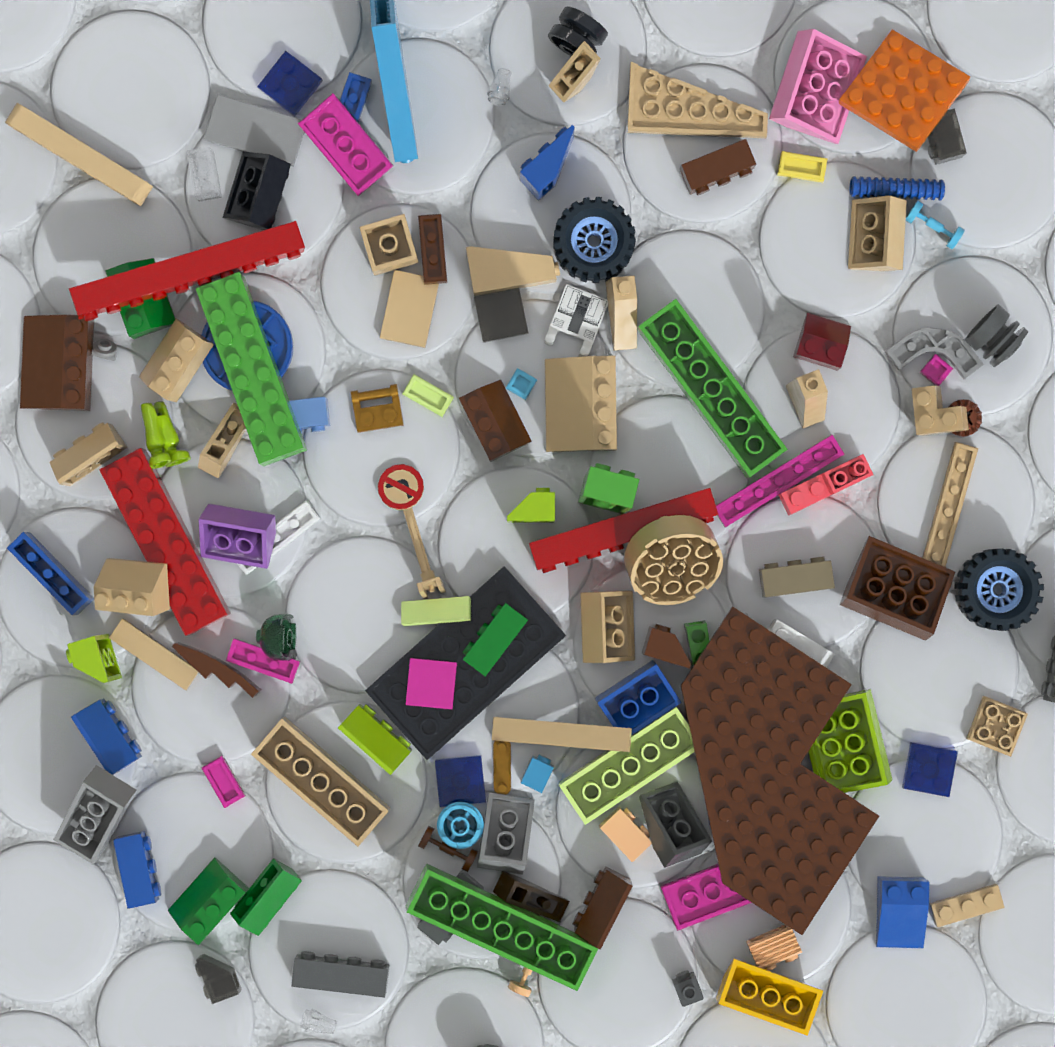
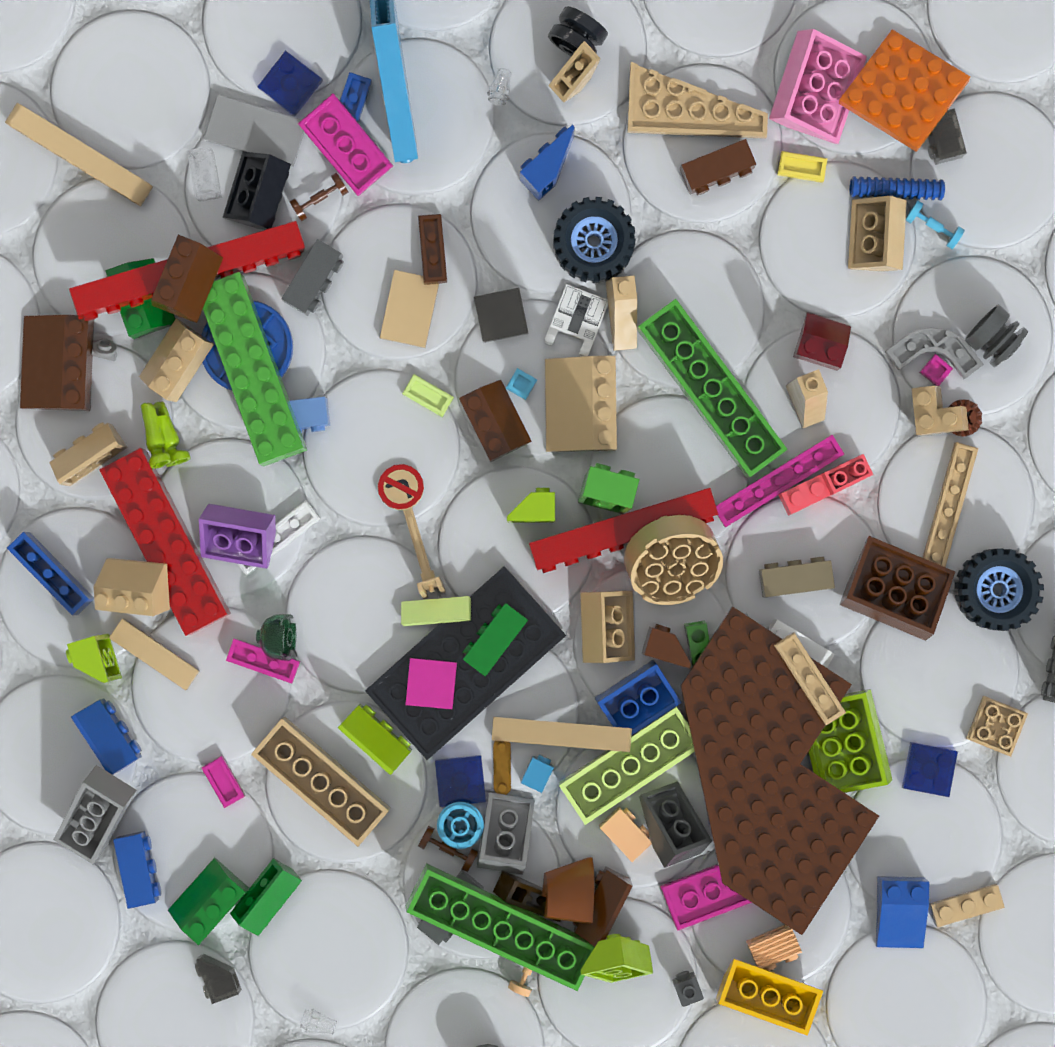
reddish brown slope [172,642,262,698] -> none
tan slope [198,402,246,478] -> none
dark grey brick [291,951,390,998] -> none
pearl gold plate [351,384,404,433] -> none
tan brick [359,214,419,276] -> none
tan slope [466,246,560,296] -> none
none -> reddish brown slope [151,234,223,323]
none -> dark grey brick [281,239,344,316]
none -> reddish brown wheel [289,172,349,222]
none -> dark orange slope [542,857,594,924]
none -> lime slope [581,934,653,983]
none -> tan tile [774,632,846,725]

